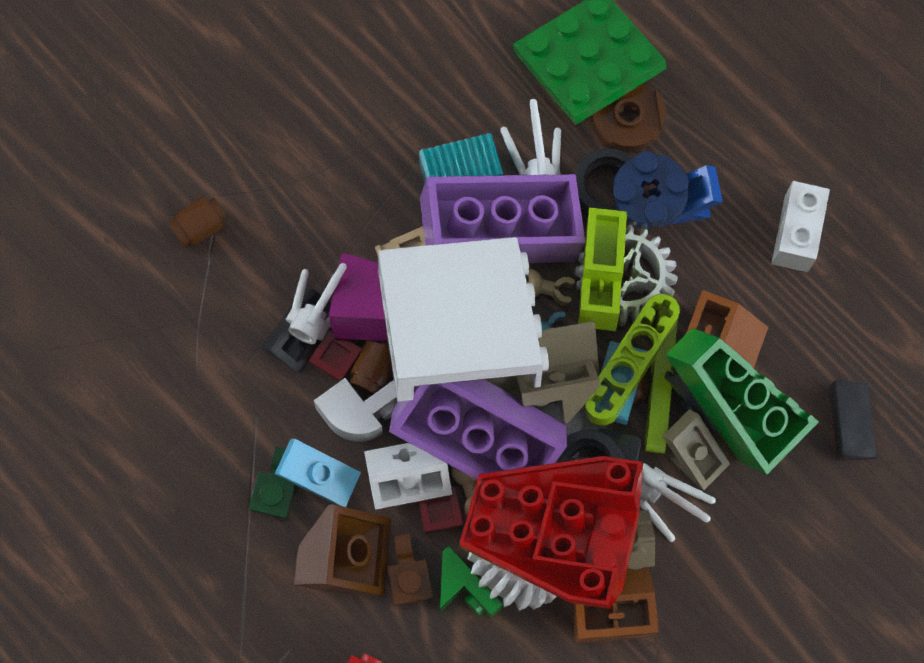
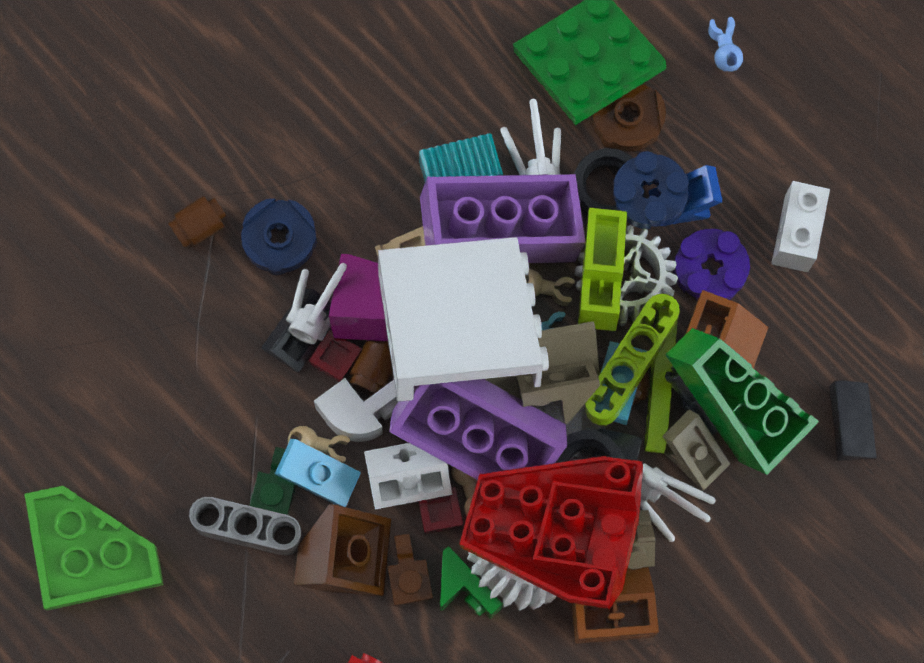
none -> bright green plate [25,486,164,611]
none -> light grey beam [189,497,304,555]
none -> dark blue plate [241,198,317,276]
none -> tan arm [288,426,350,463]
none -> dark purple plate [673,229,750,301]
none -> light blue arm [708,17,743,72]

